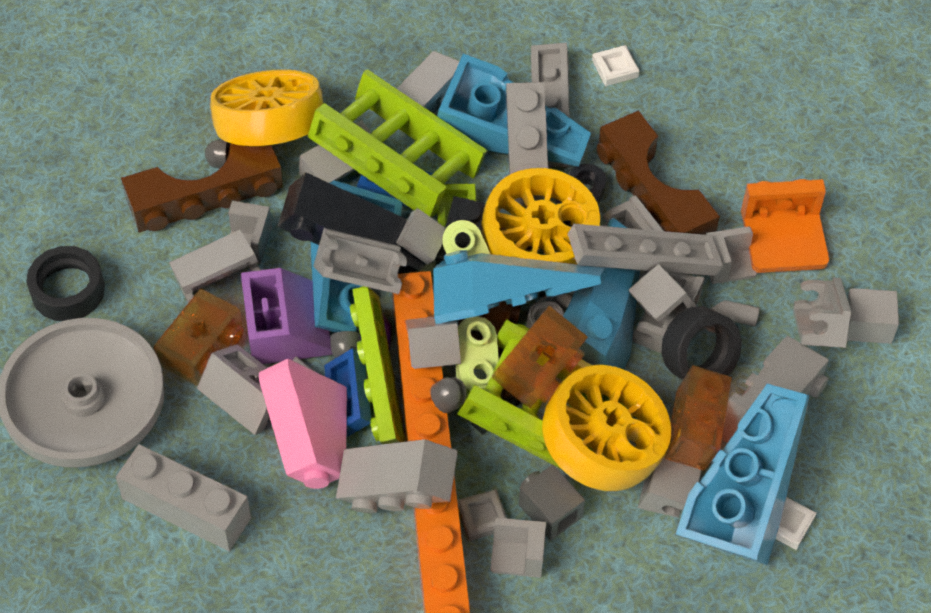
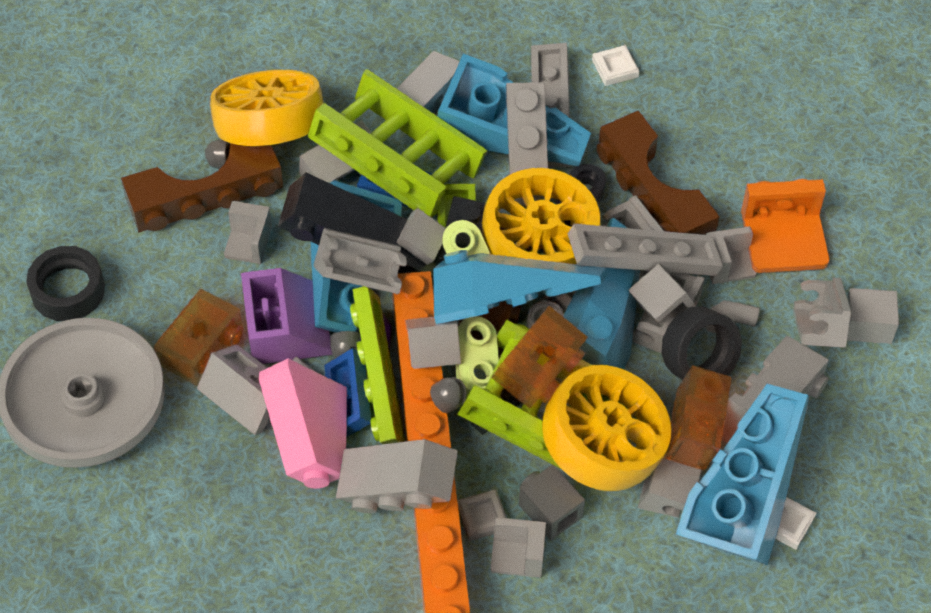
light grey brick [116,444,251,552] -> none
light grey hinge [169,230,260,306] -> none

